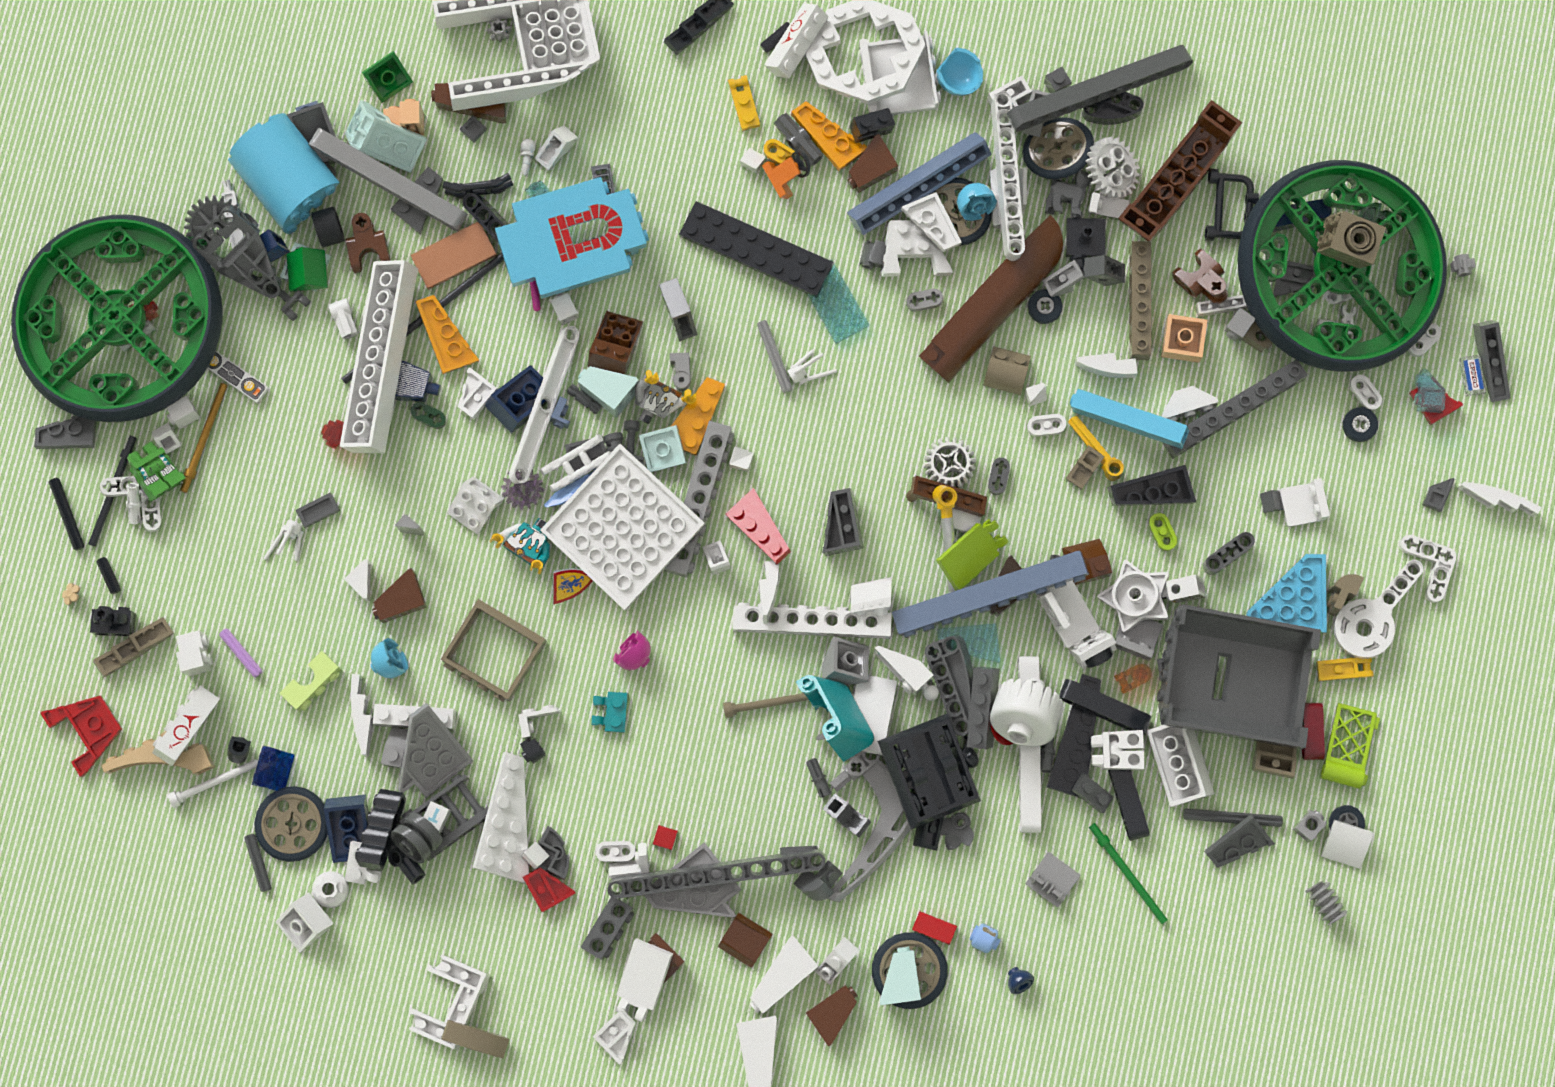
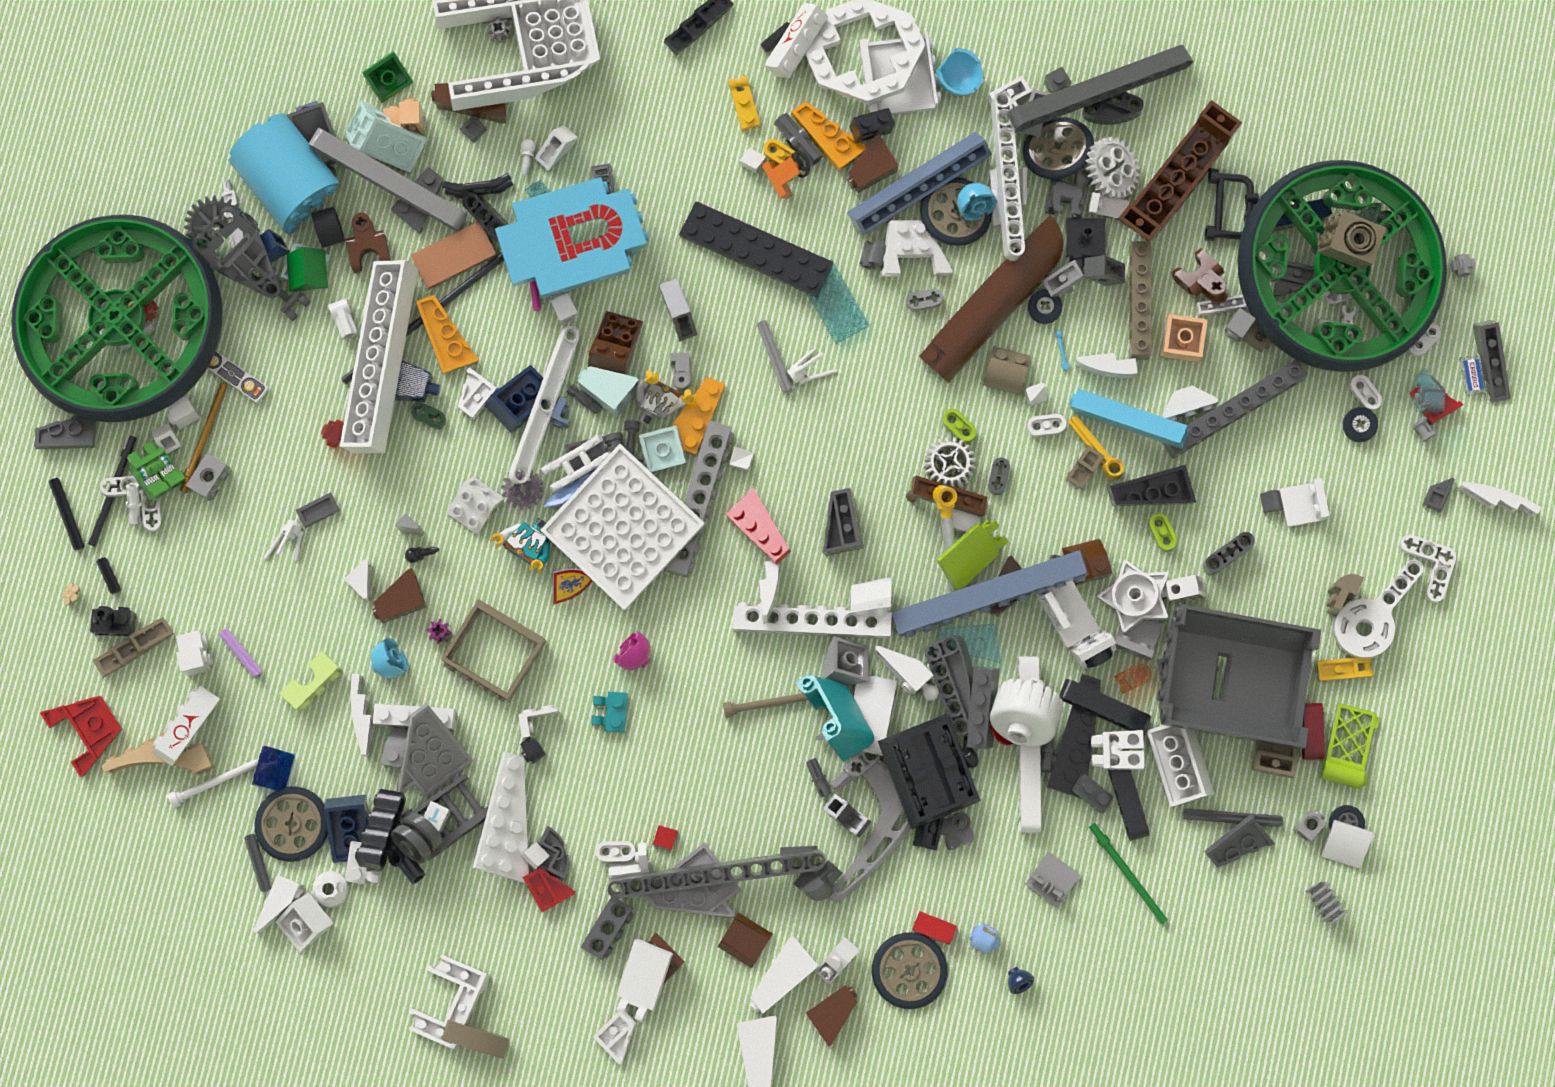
black plate [227,736,251,763] -> none
white slope [702,540,731,575] -> none
light aqua slope [880,946,921,1005] -> none
white wing [901,192,962,252] -> none
medium azure plate [1246,554,1327,633] -> none
none -> light grey brick [186,453,230,501]
none -> white slope [253,875,303,933]
none -> black bar [405,547,440,563]
none -> magenta gear [426,619,452,644]
none -> lime plate [942,409,976,443]
none -> medium azure hinge [1055,331,1069,370]
none -> light grey bush [1412,417,1437,442]

